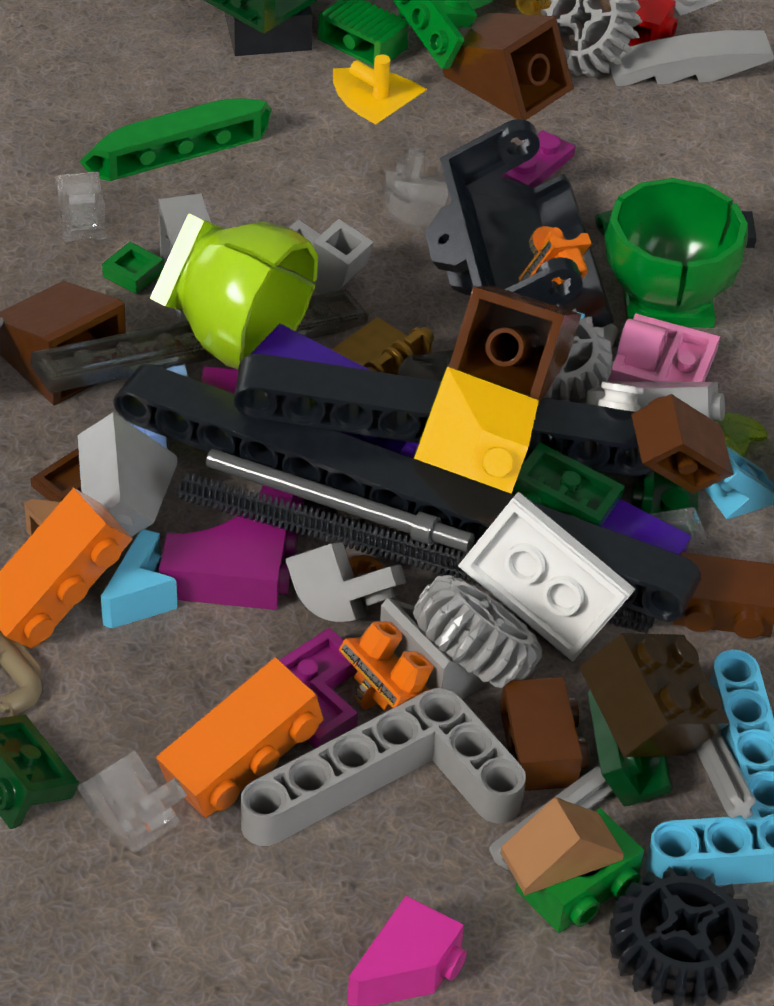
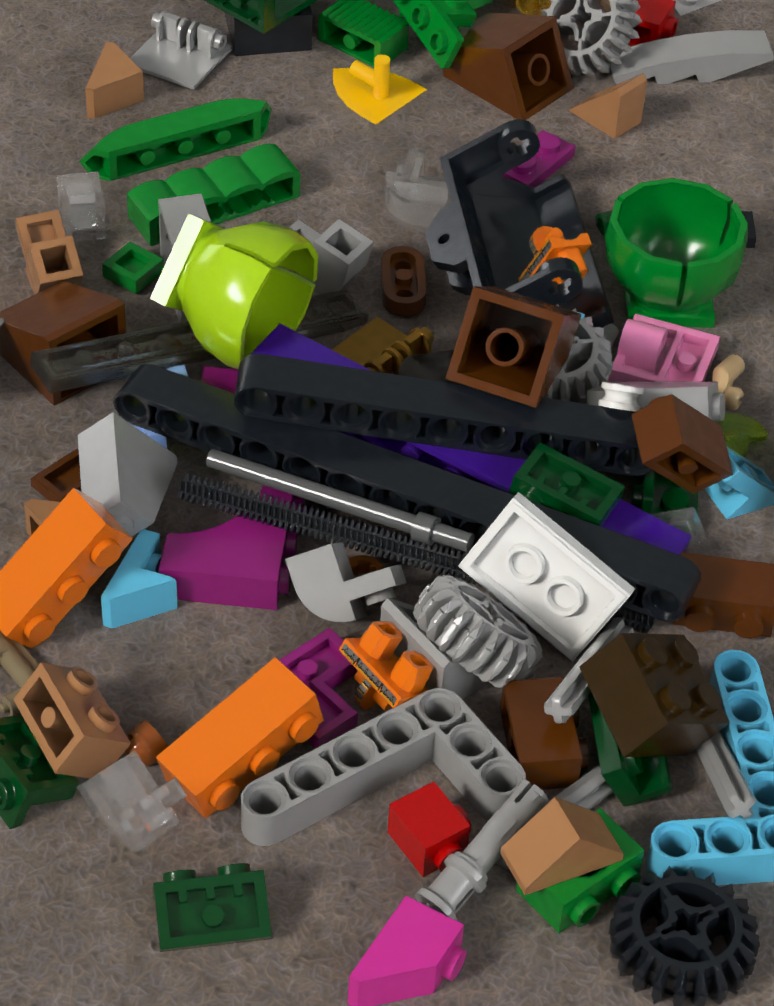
yellow slope [414,367,539,494] -> none
none -> medium nougat brick [13,662,131,779]
none -> medium nougat brick [15,210,83,295]
none -> medium nougat slope [85,41,144,119]
none -> dark orange hinge [124,720,168,767]
none -> green brick [127,144,300,246]
none -> light grey hinge [130,10,233,90]
none -> dark green bracket [152,863,272,952]
none -> reddish brown plate [381,246,427,316]
none -> red brick [387,781,471,877]
none -> light grey pin [414,779,549,921]
none -> light grey axle [544,617,634,724]
none -> medium nougat slope [569,73,647,139]
none -> tan arm [712,354,745,411]

